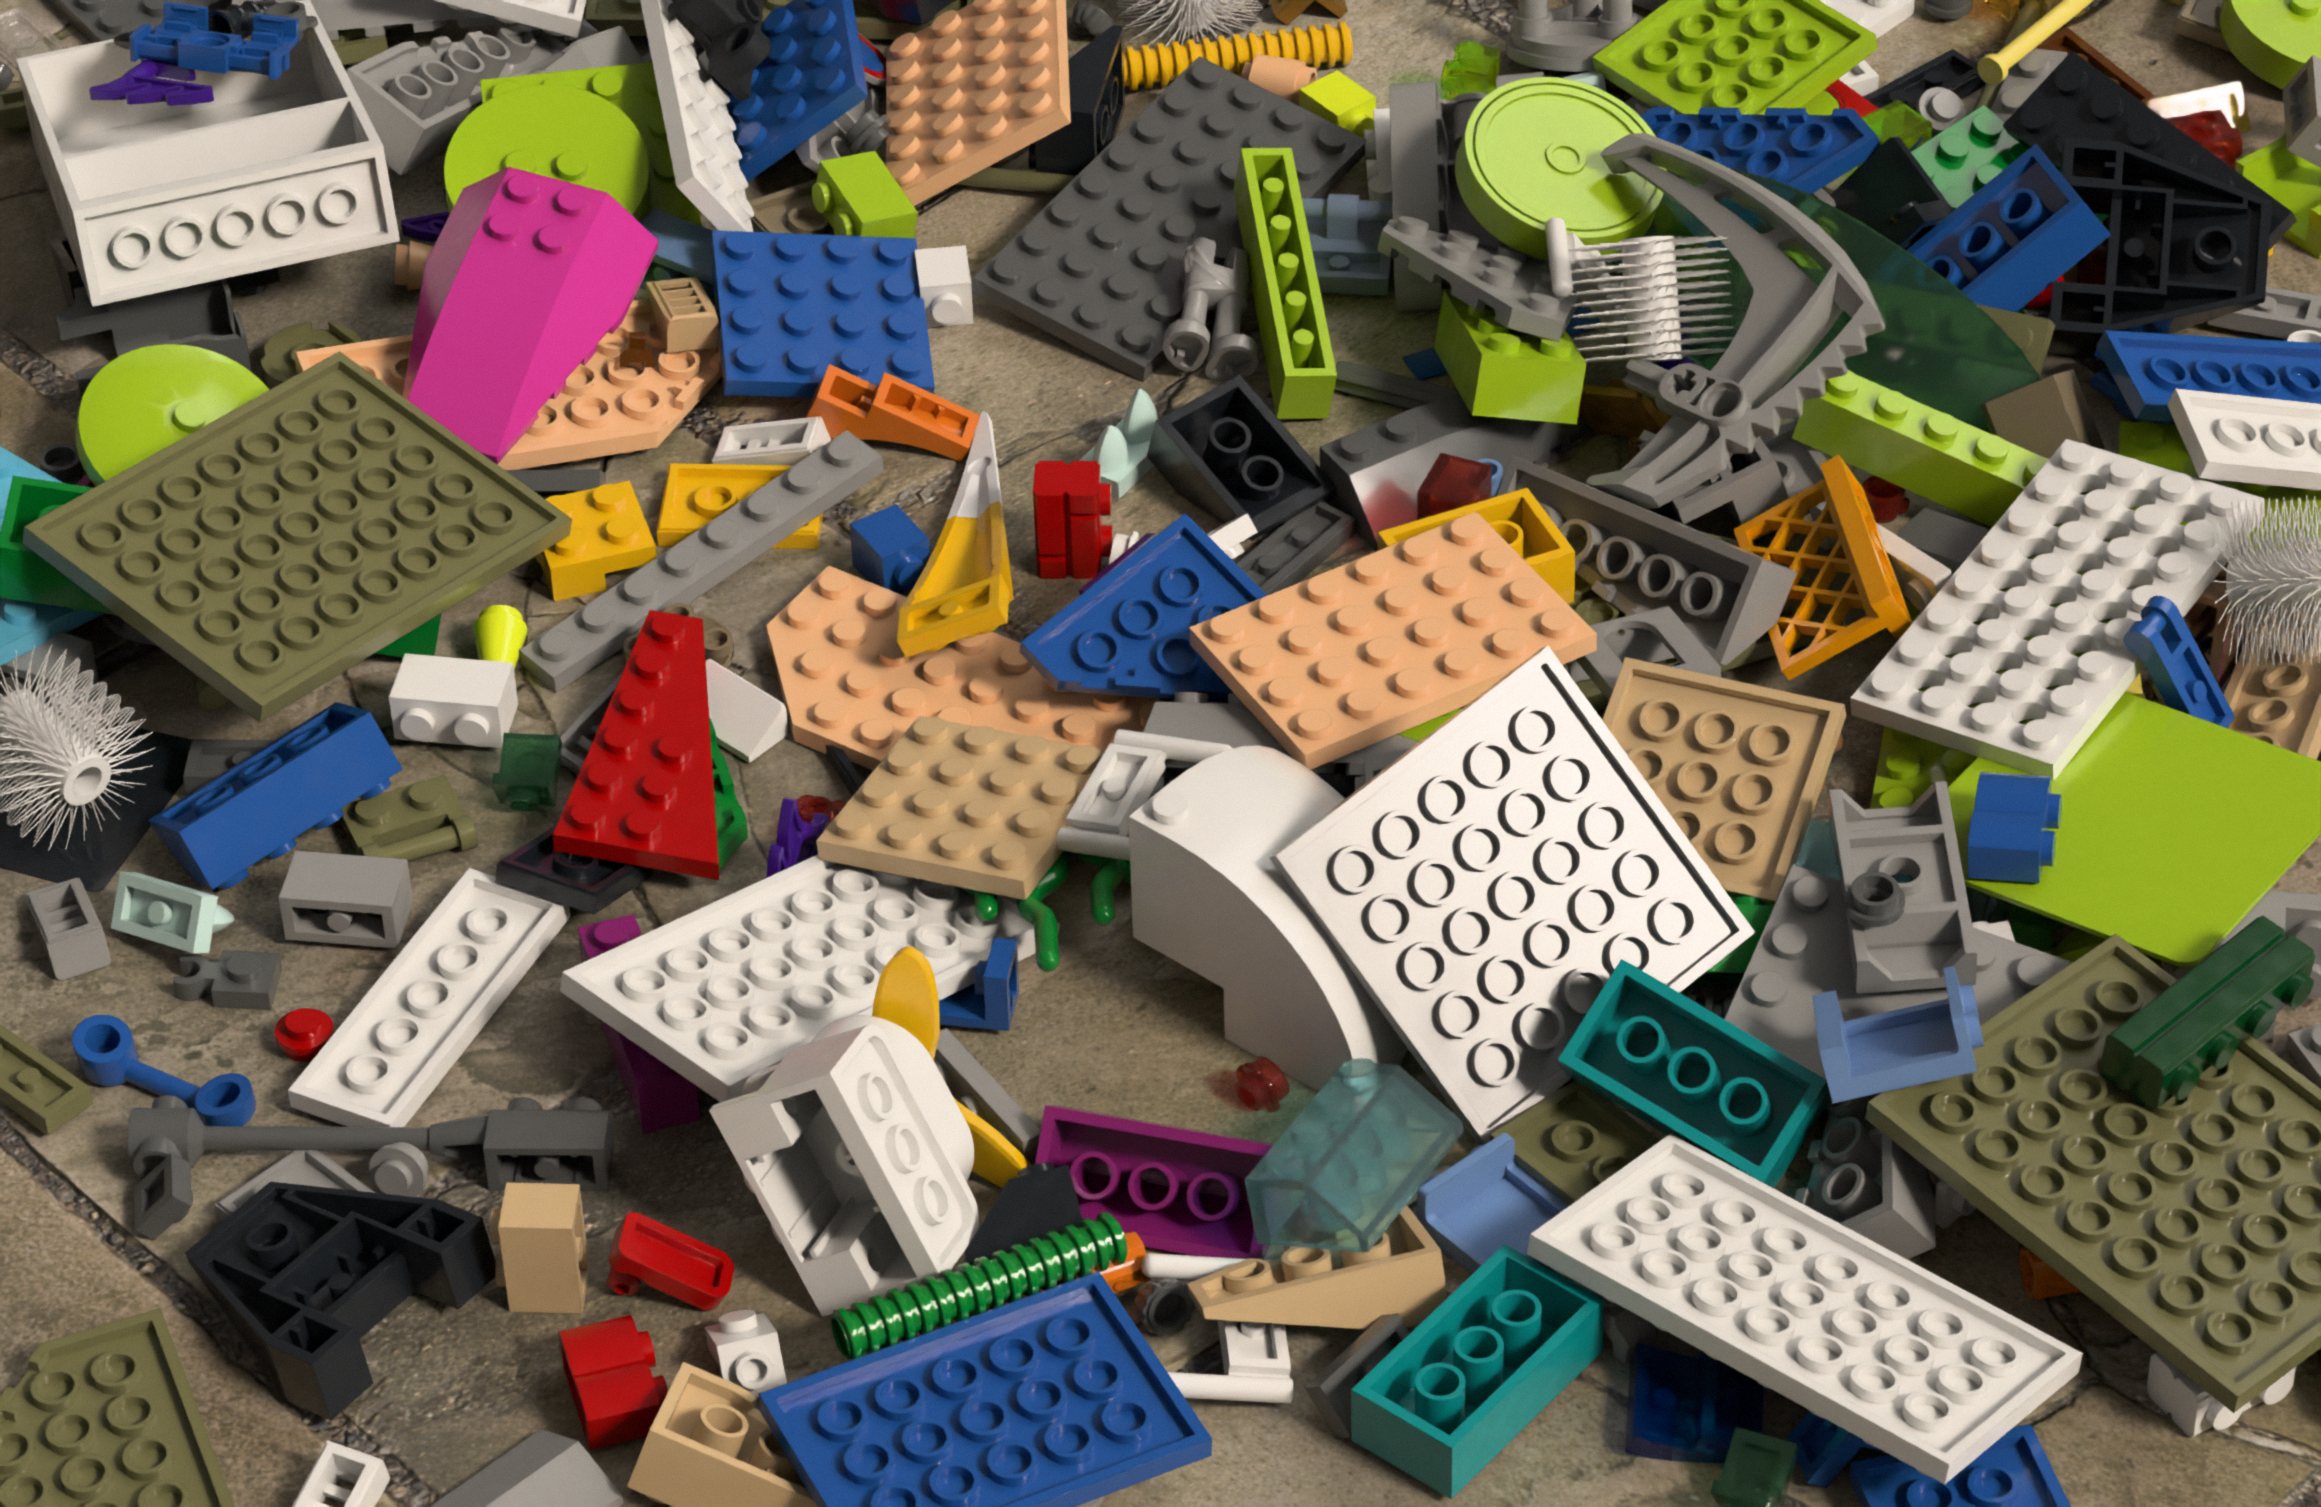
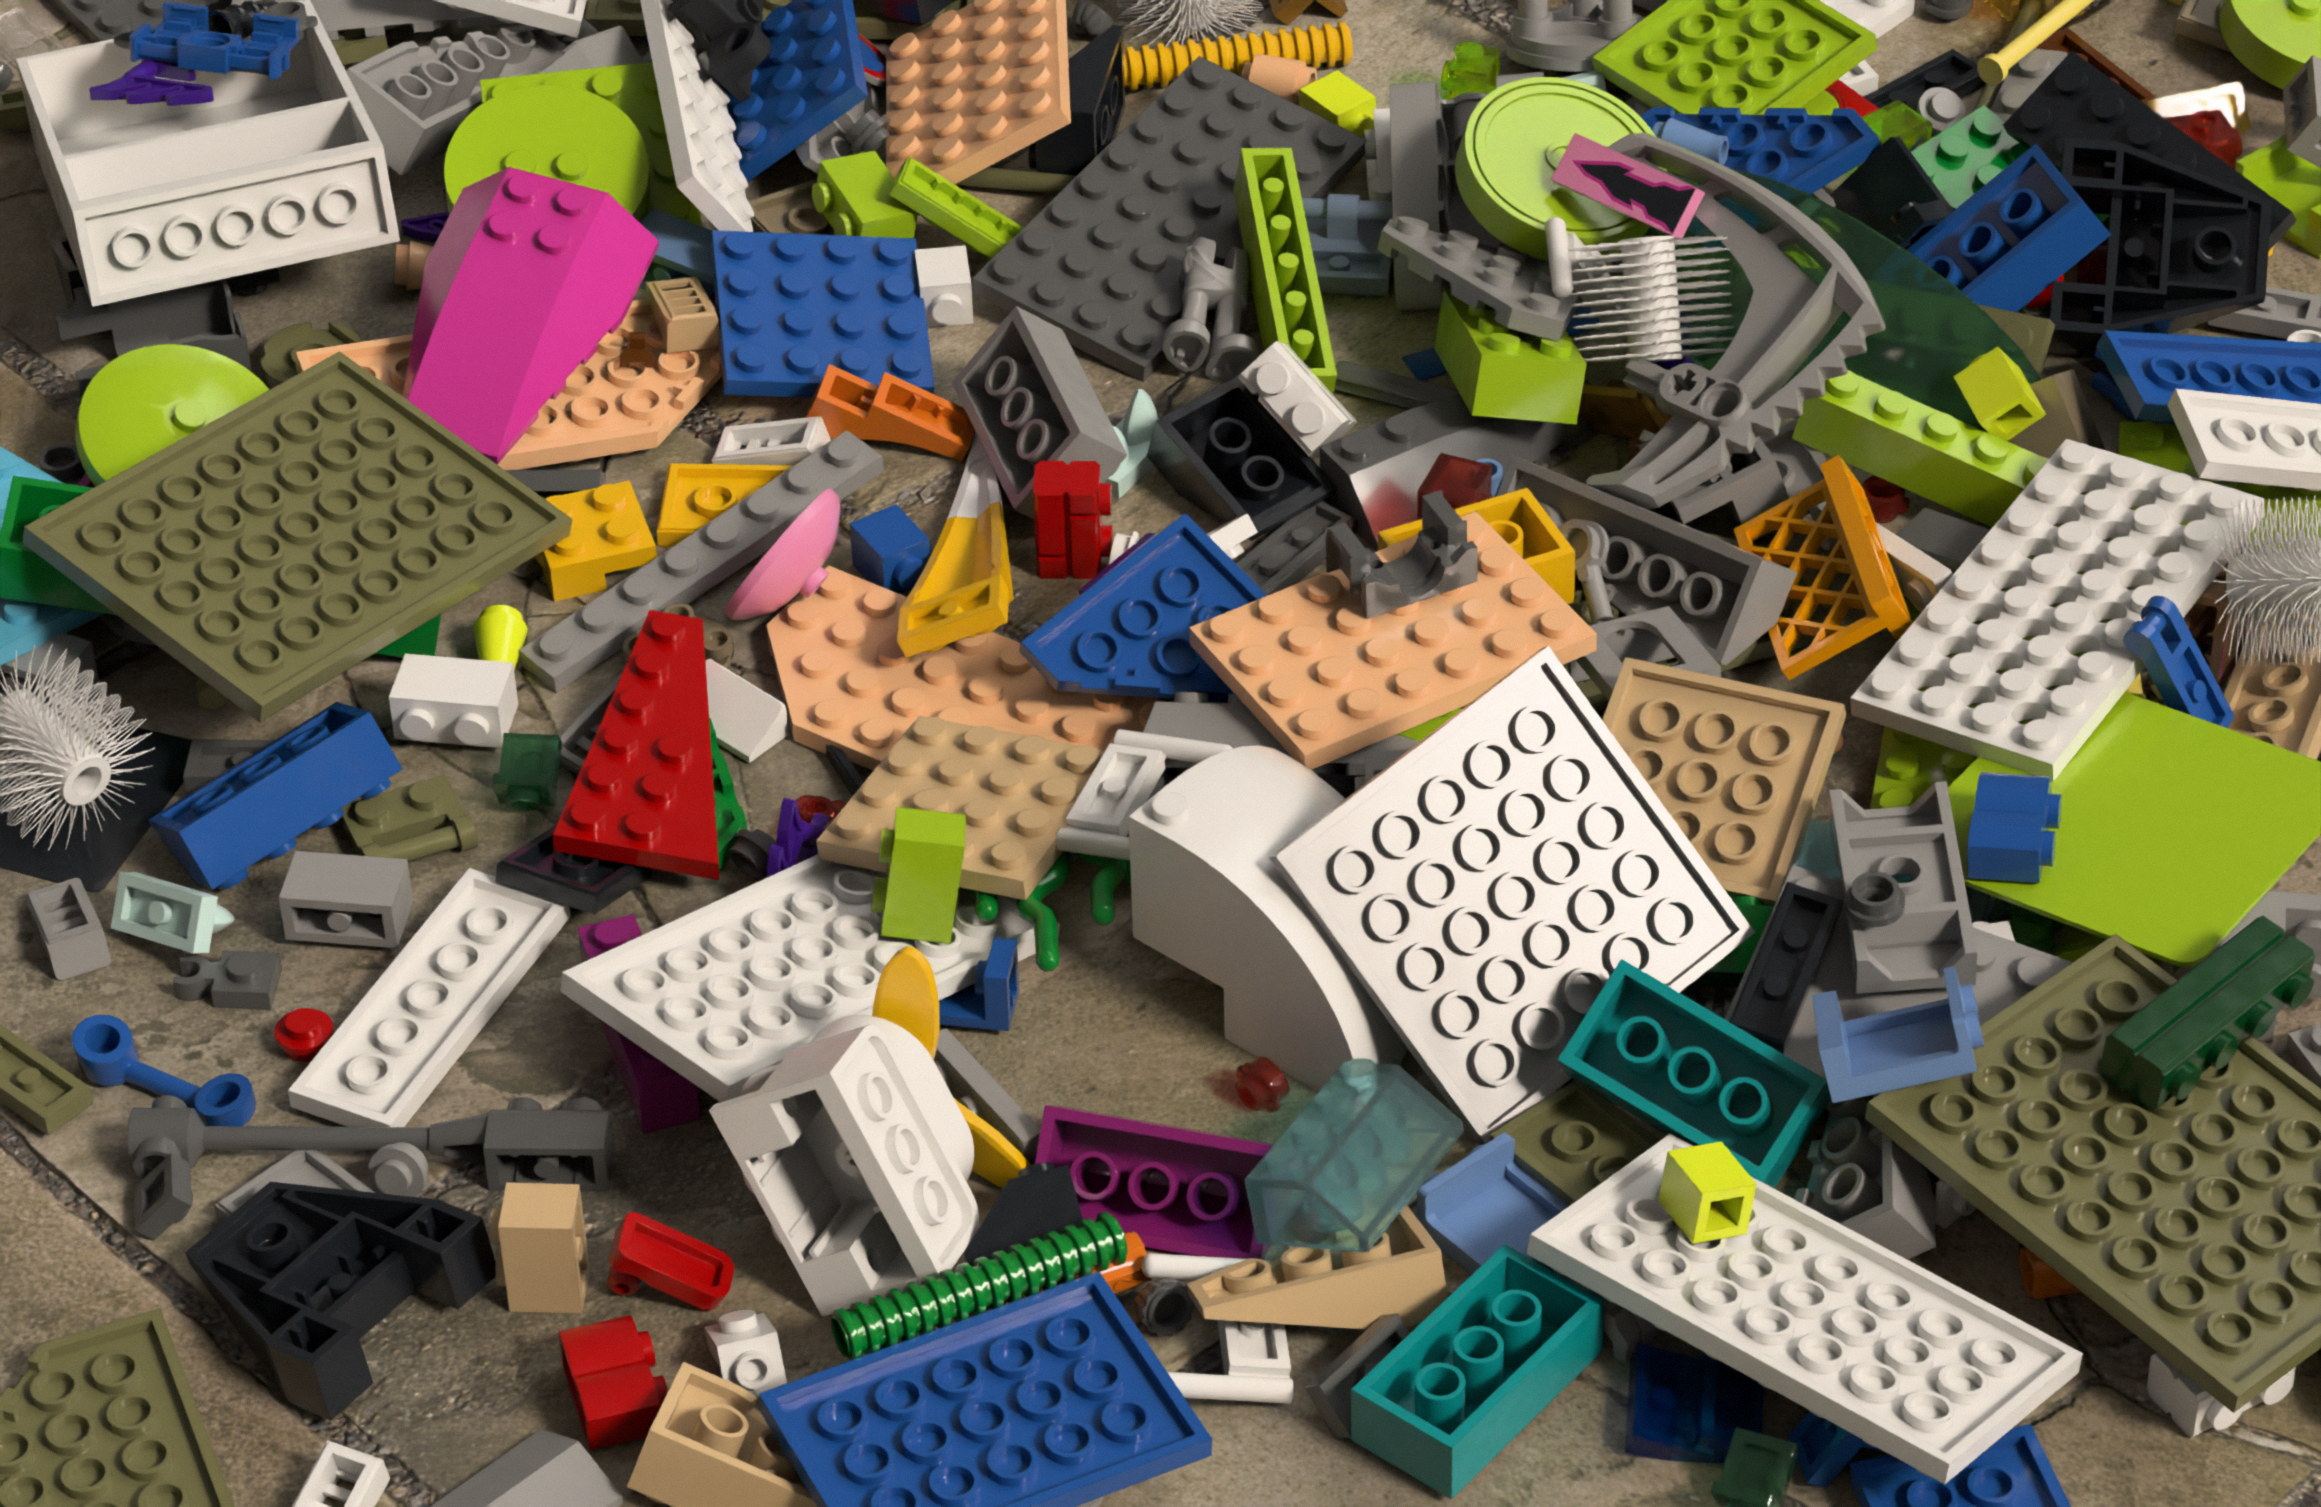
none -> bright pink dish [723,488,840,620]
none -> dark grey plate [728,829,776,881]
none -> lime brick [871,807,966,944]
none -> lime plate [889,157,1023,259]
none -> light grey brick [952,306,1127,519]
none -> white brick [1238,341,1357,458]
none -> dark grey piece [1325,490,1477,619]
none -> tile [1551,133,1705,239]
none -> light grey plate [1561,520,1614,625]
none -> medium blue cone [1652,118,1729,165]
none -> neon yellow brick [1658,1141,1757,1244]
none -> black tile [1729,882,1843,1054]
none -> neon yellow brick [1953,346,2046,441]

